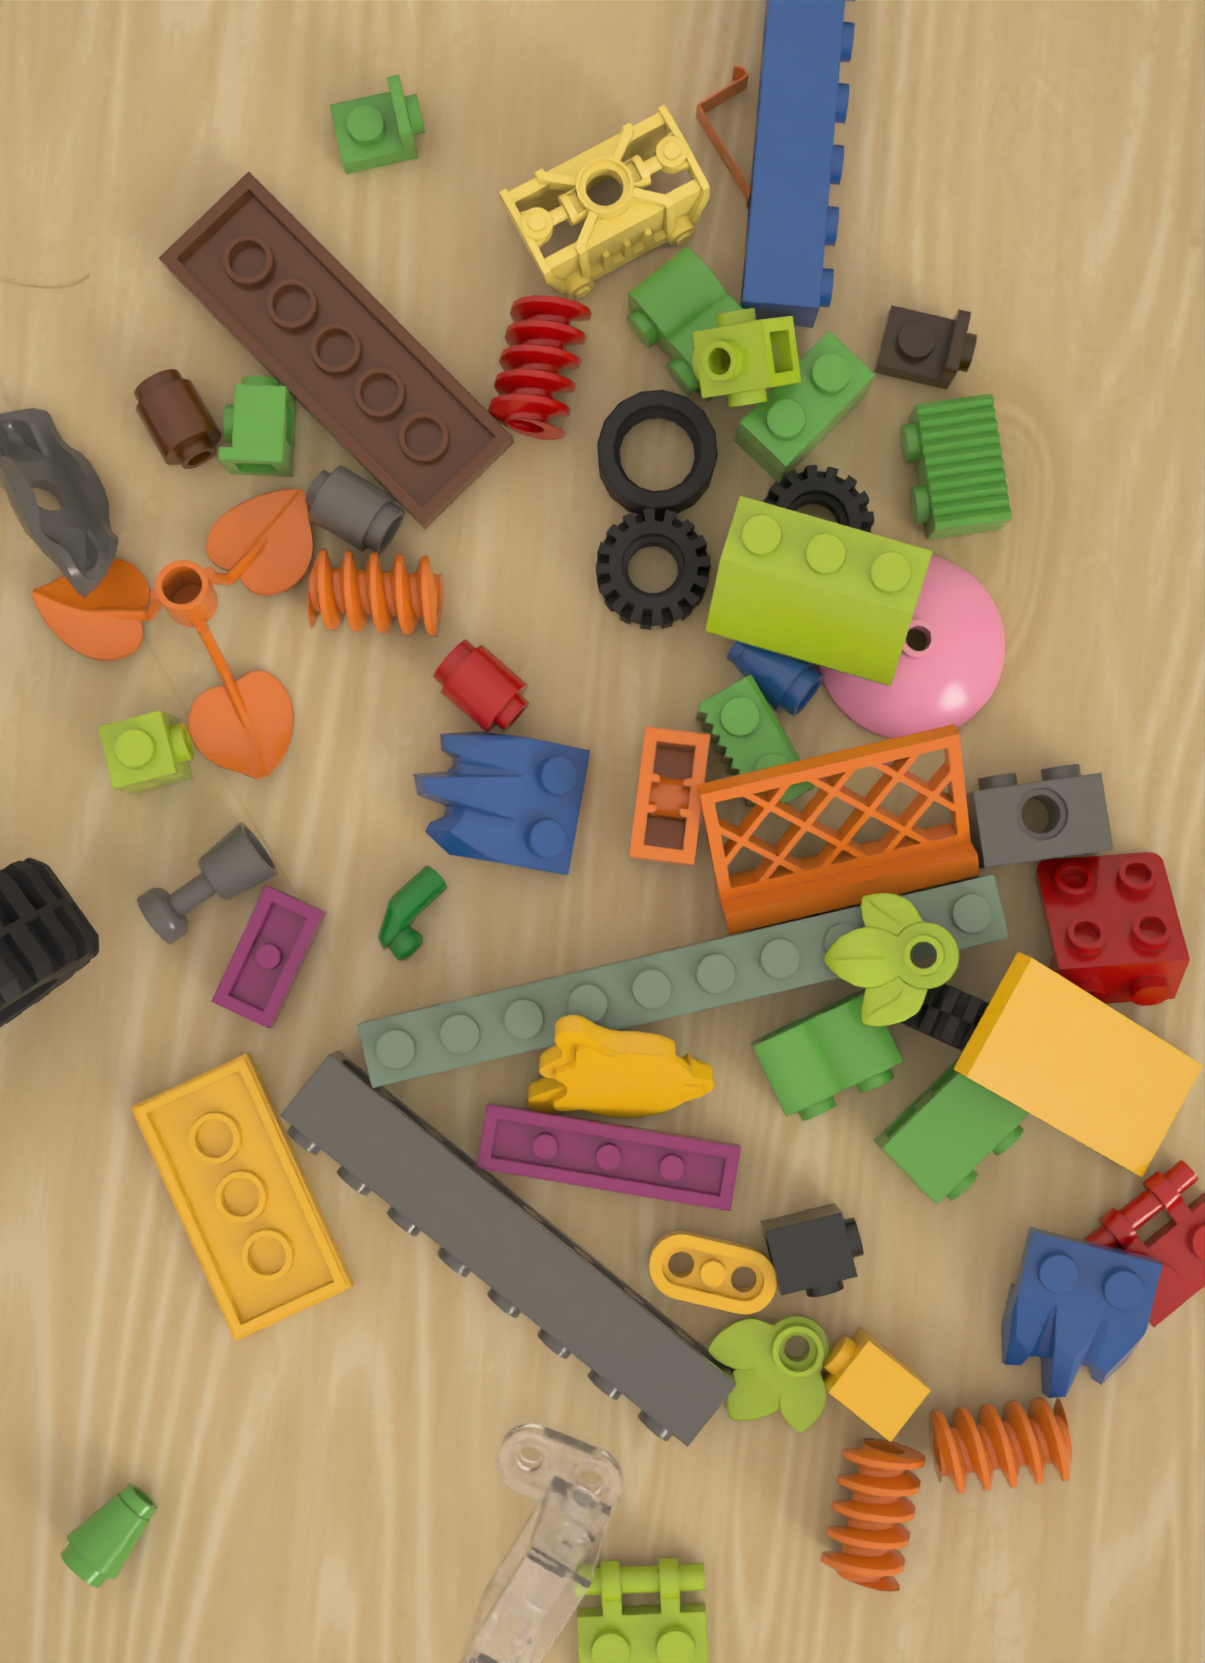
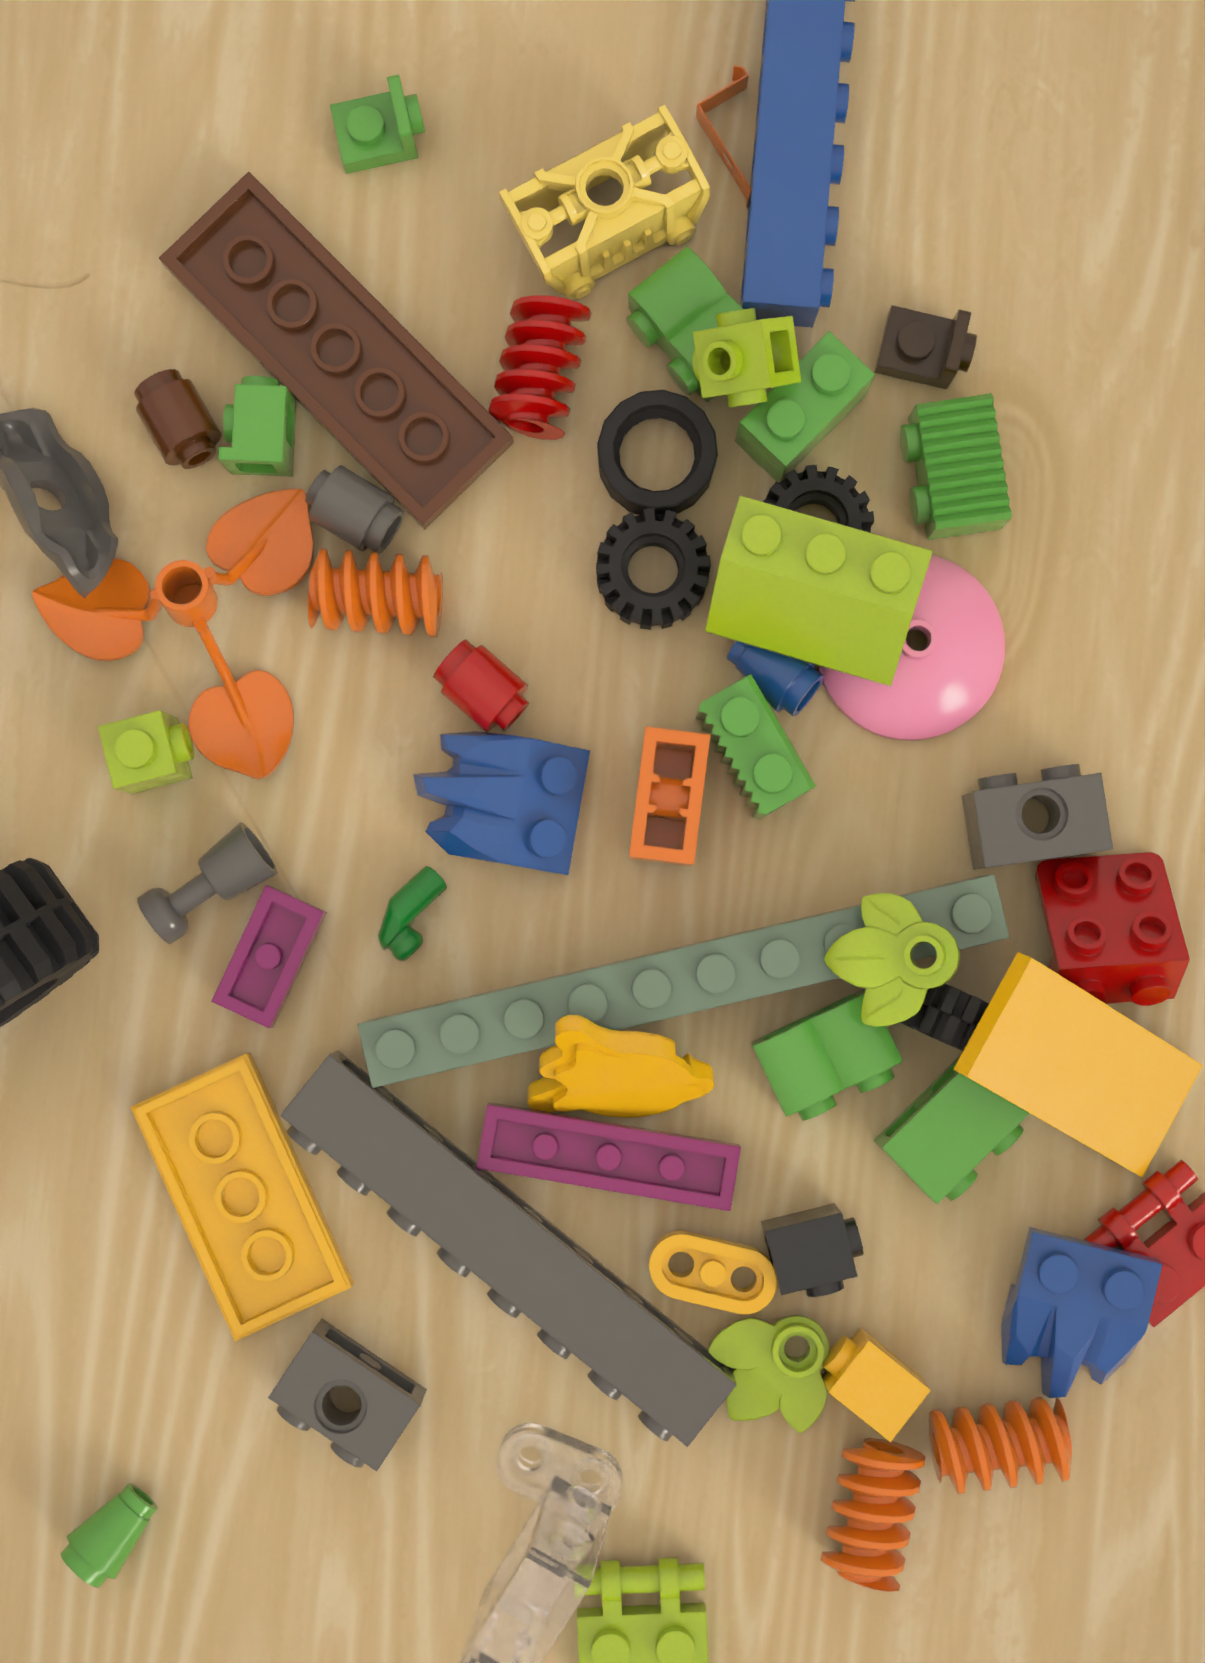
orange fence [697,724,980,935] -> none
none -> dark grey brick [268,1318,427,1472]

